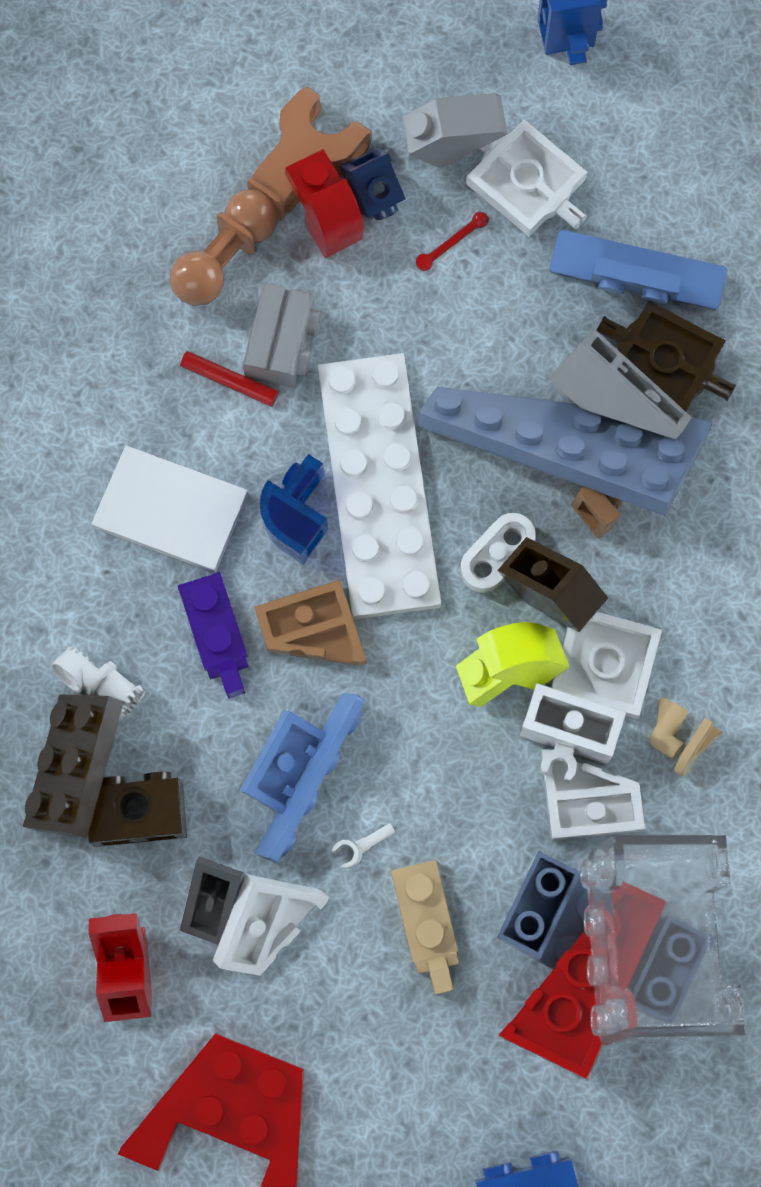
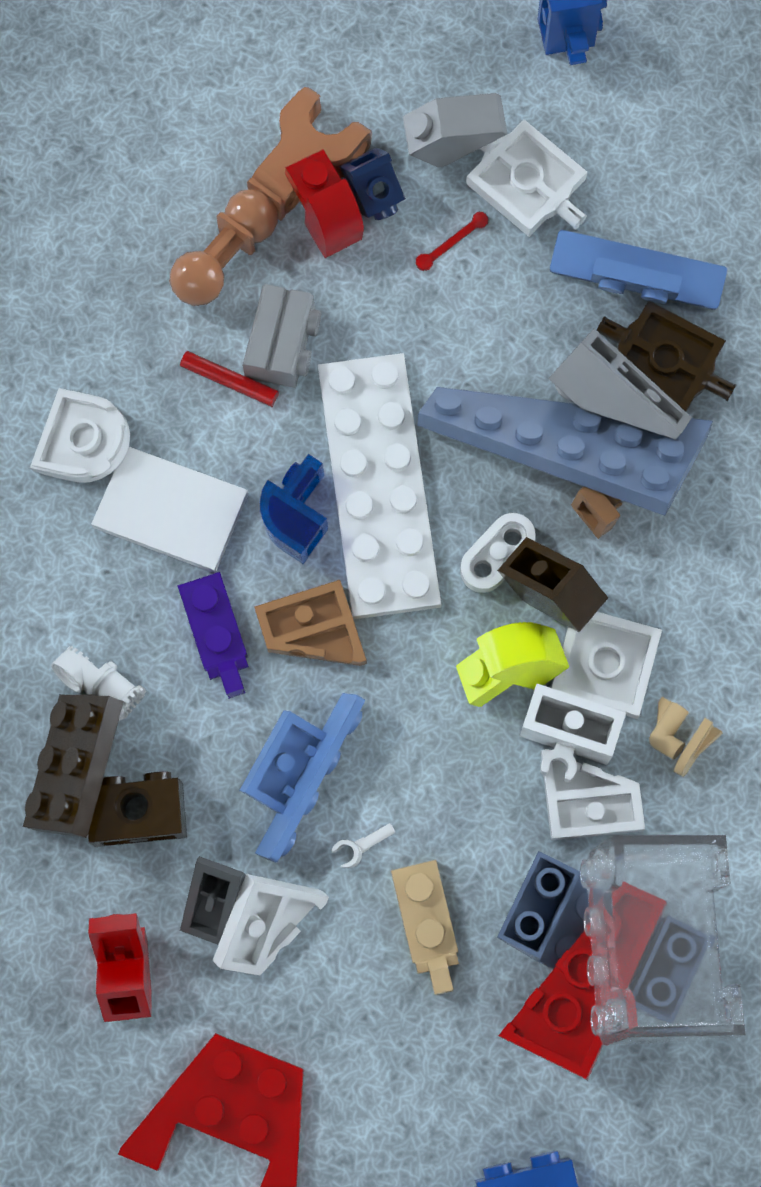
none -> white tile [30,388,130,483]

